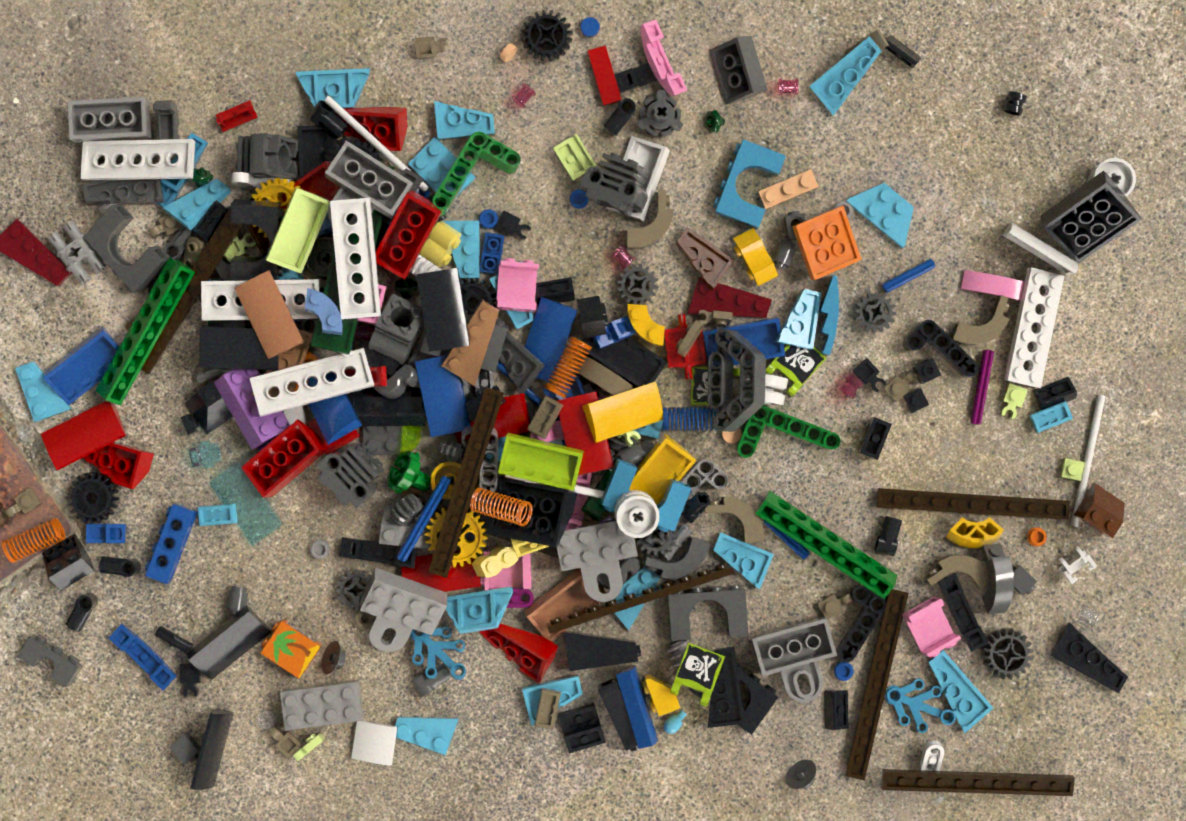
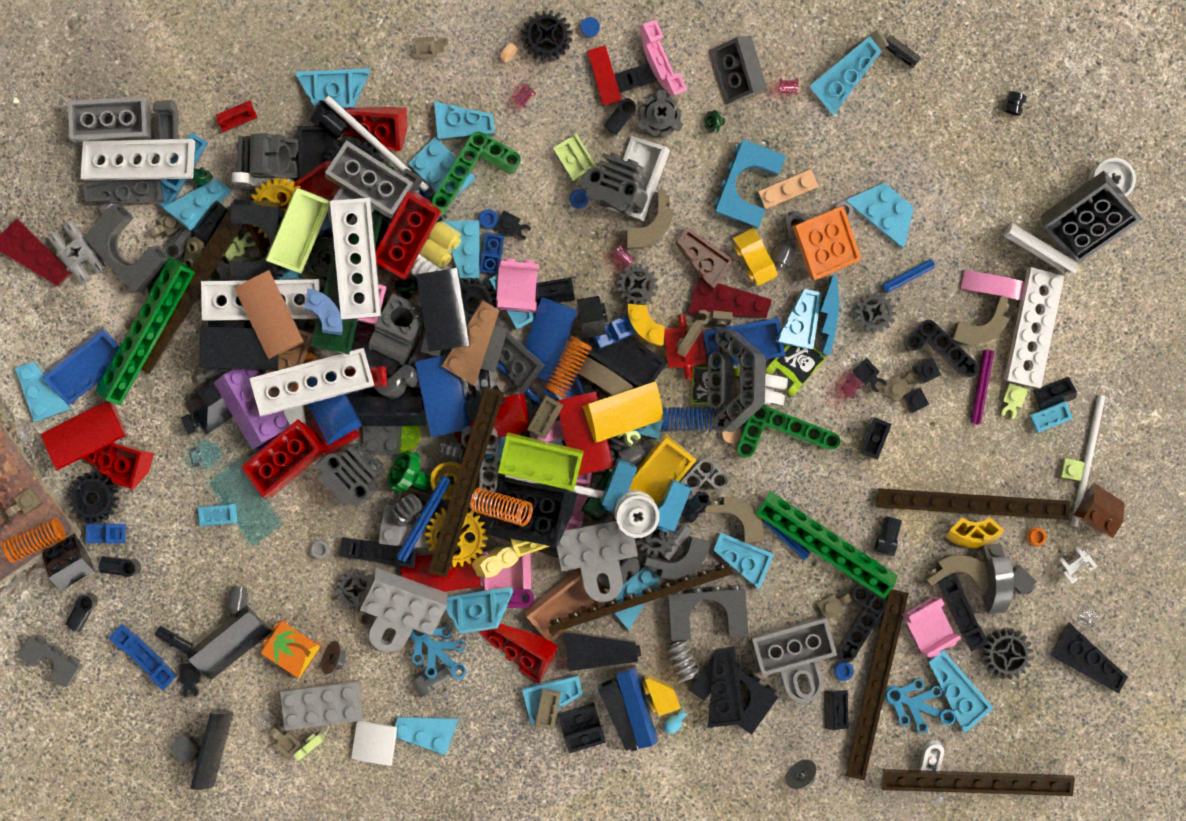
blue brick [145,503,198,584] -> none
flag [670,643,725,707] -> none

